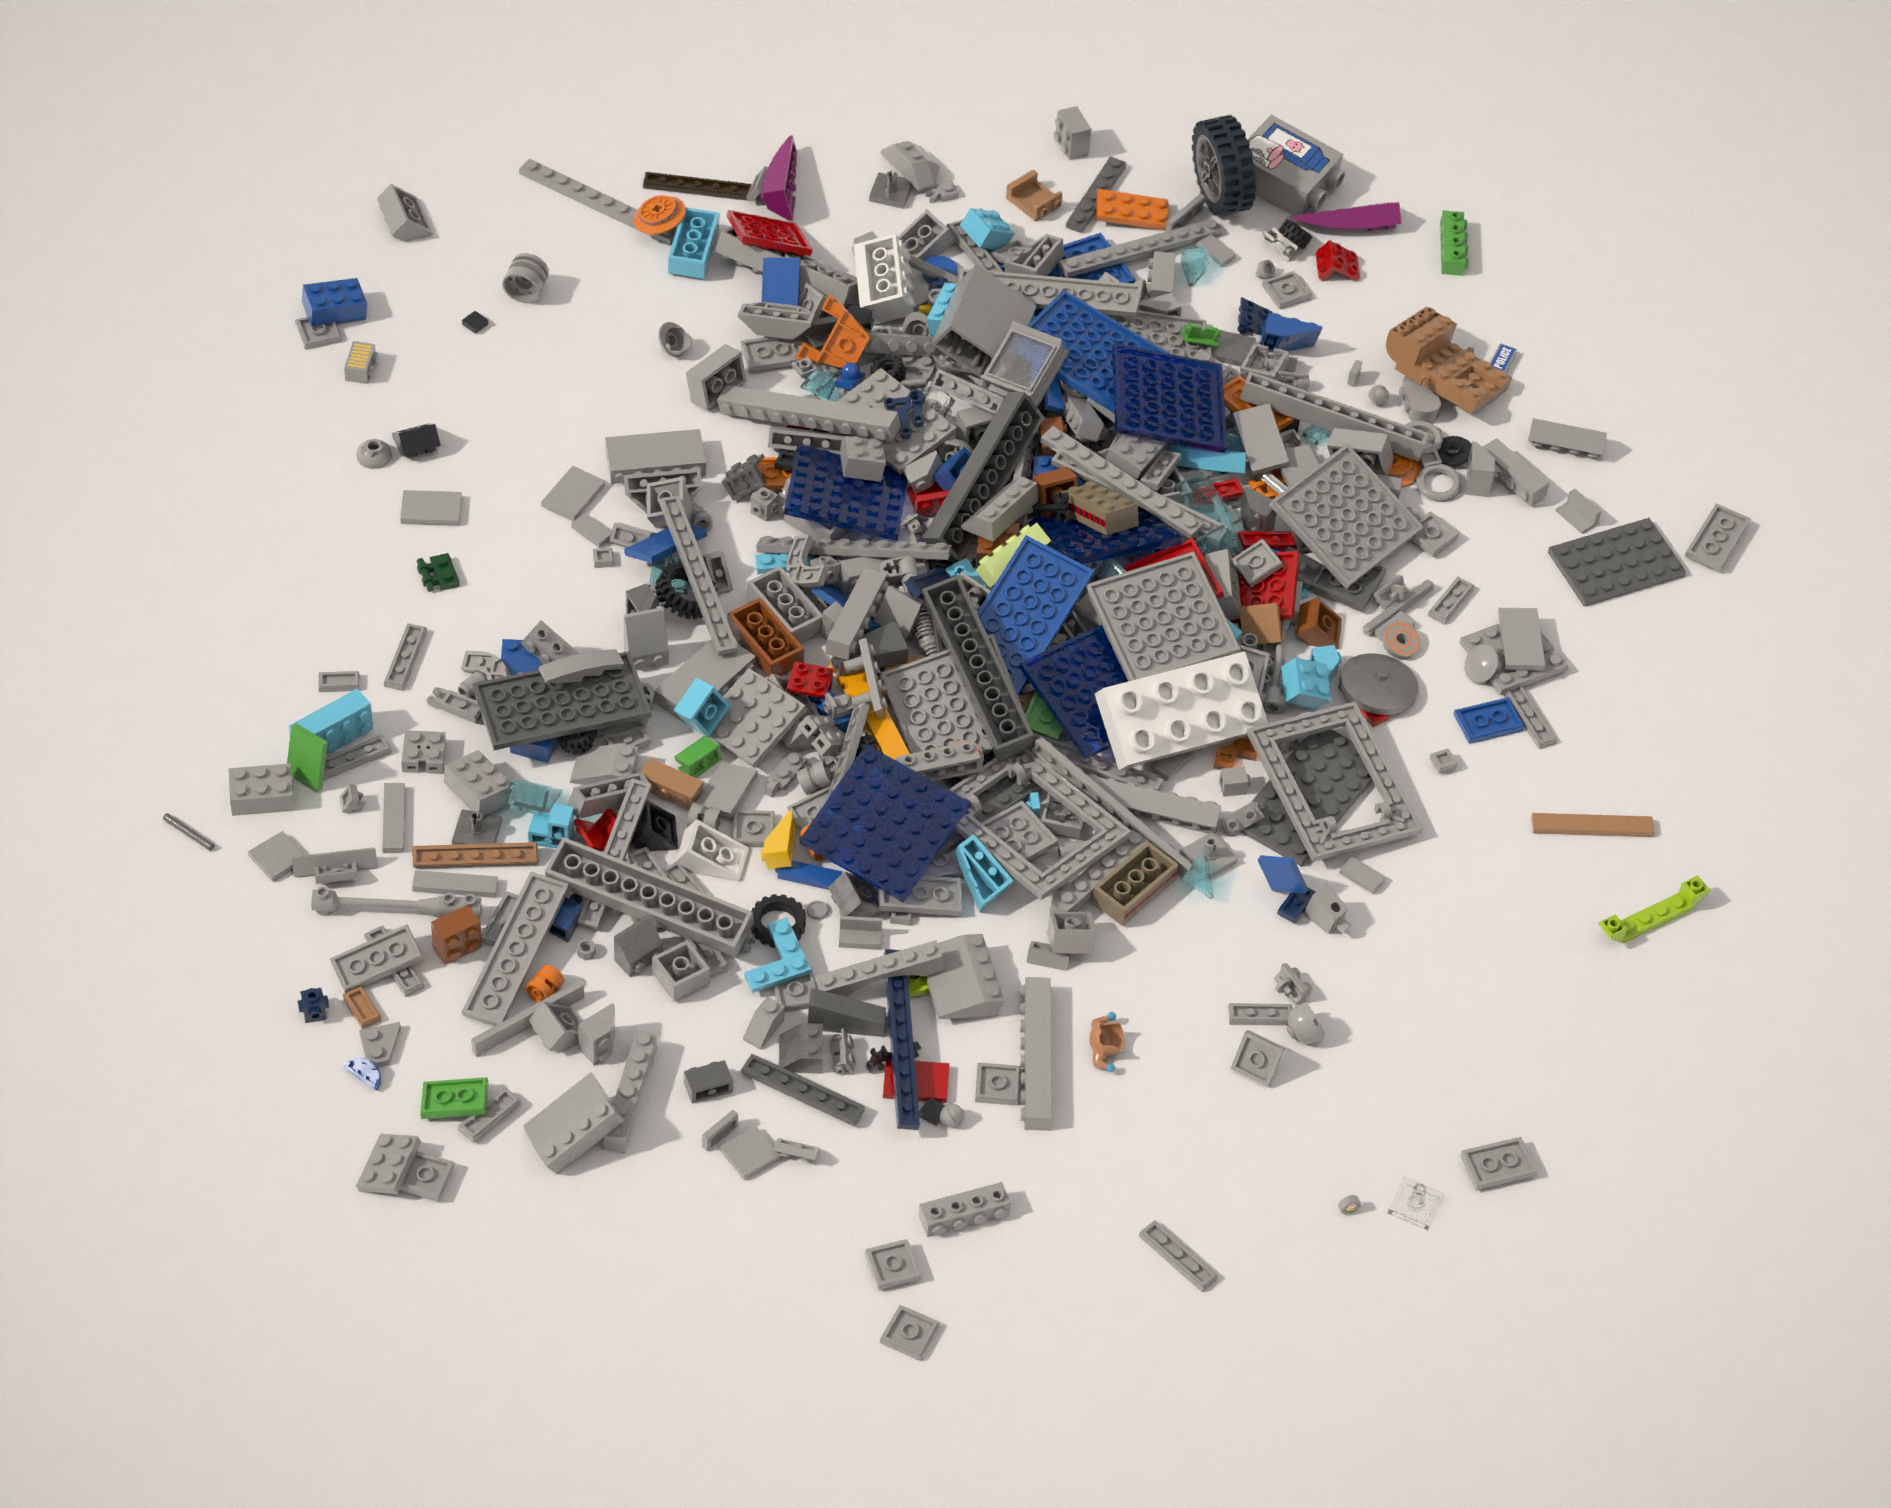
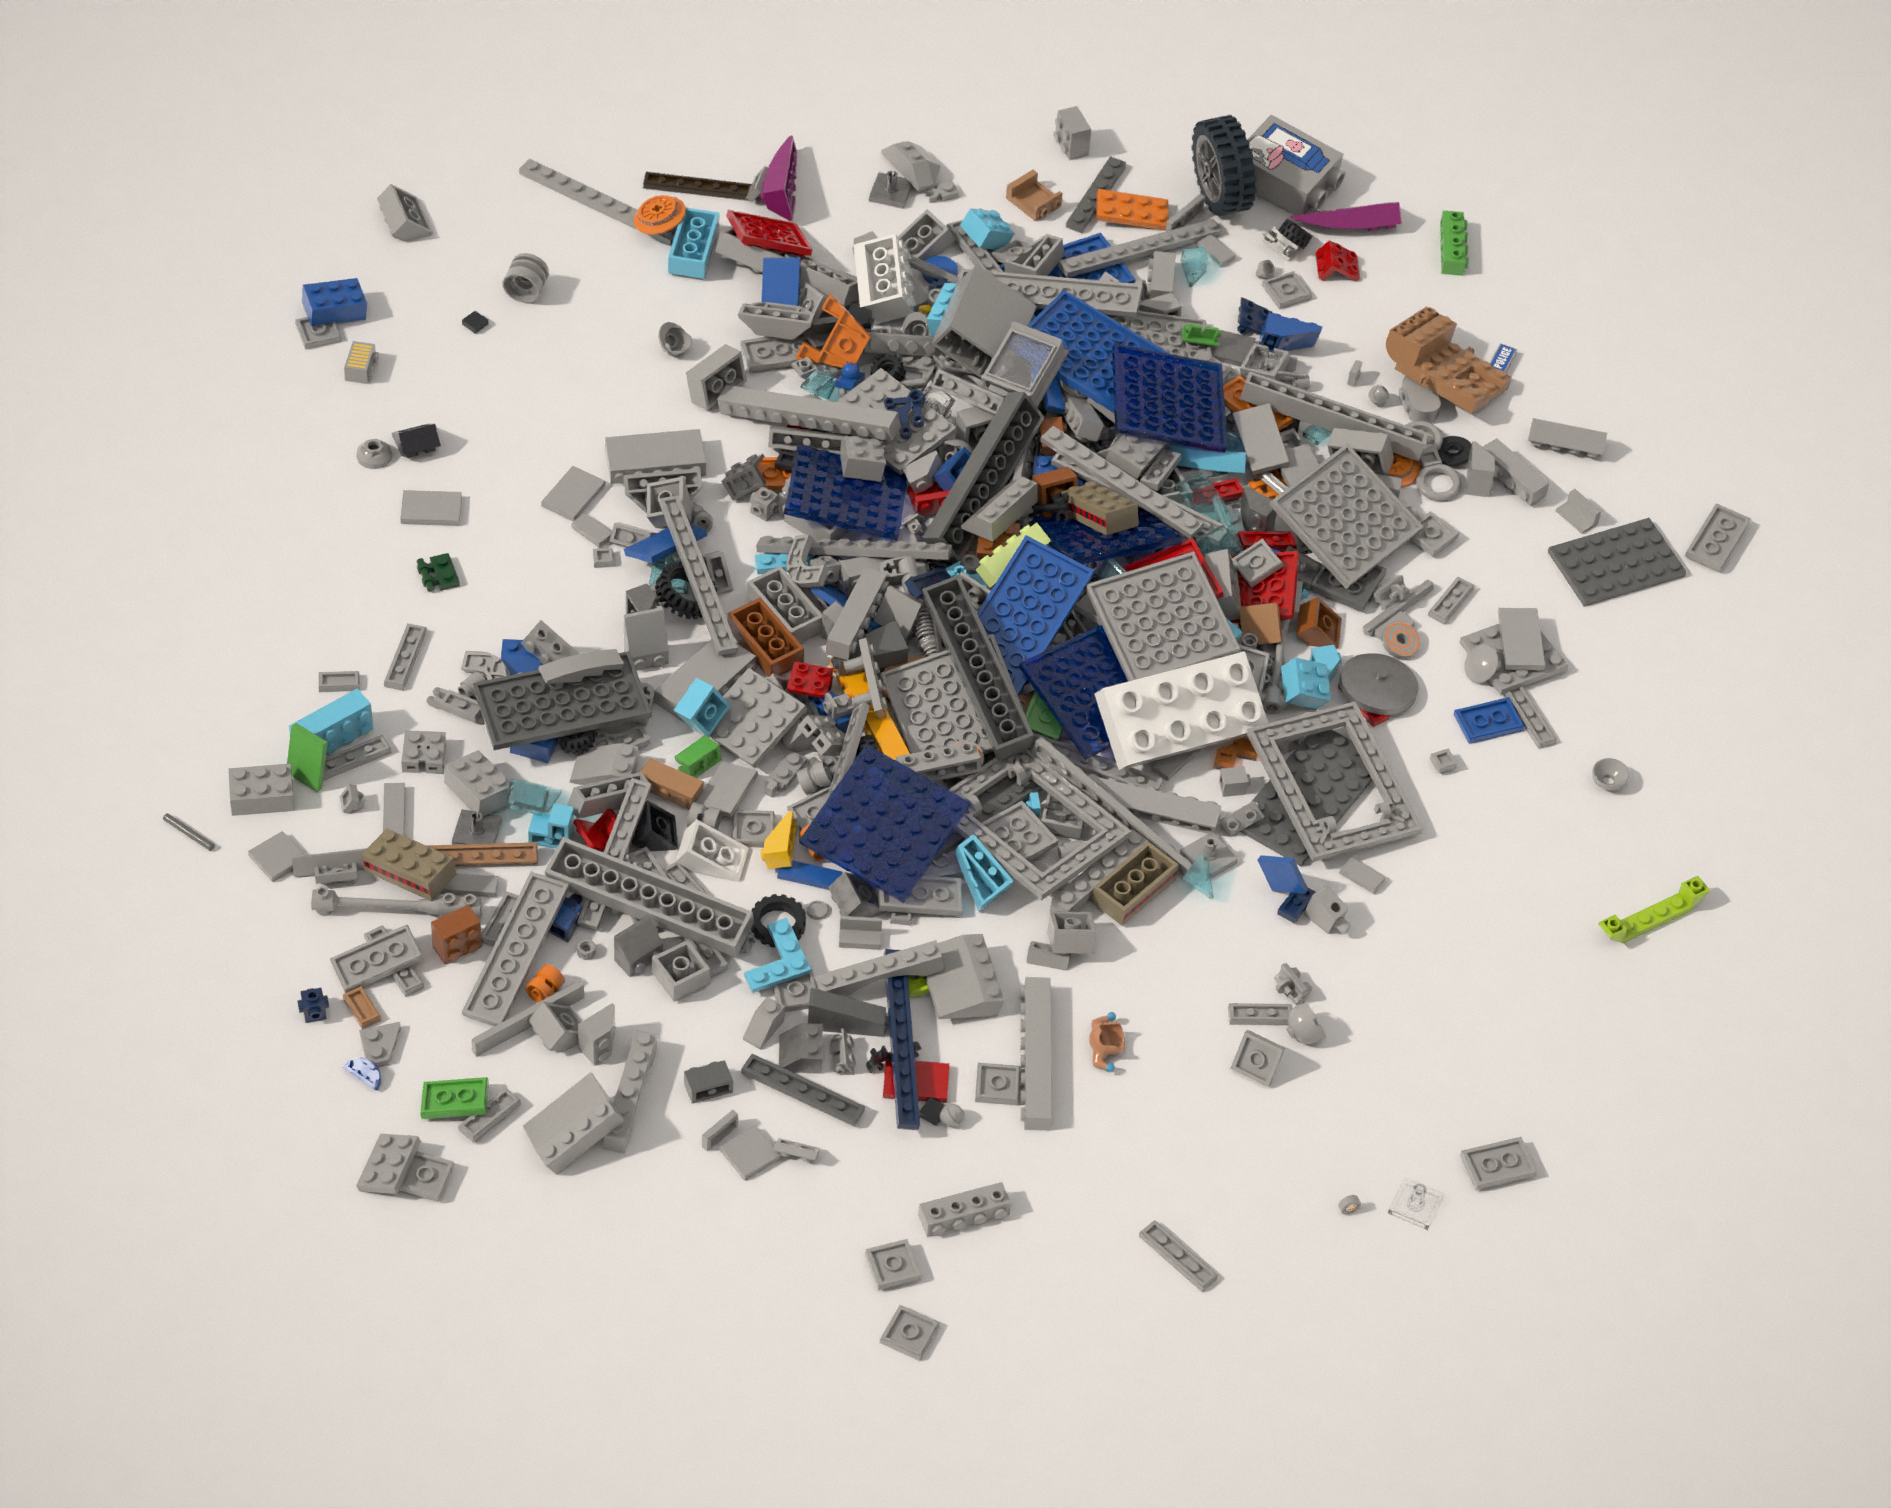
medium nougat tile [1531,813,1654,837] -> none
none -> dark tan brick [361,828,457,901]
none -> dark grey tile [960,554,980,574]
none -> light grey piece [1592,758,1629,791]

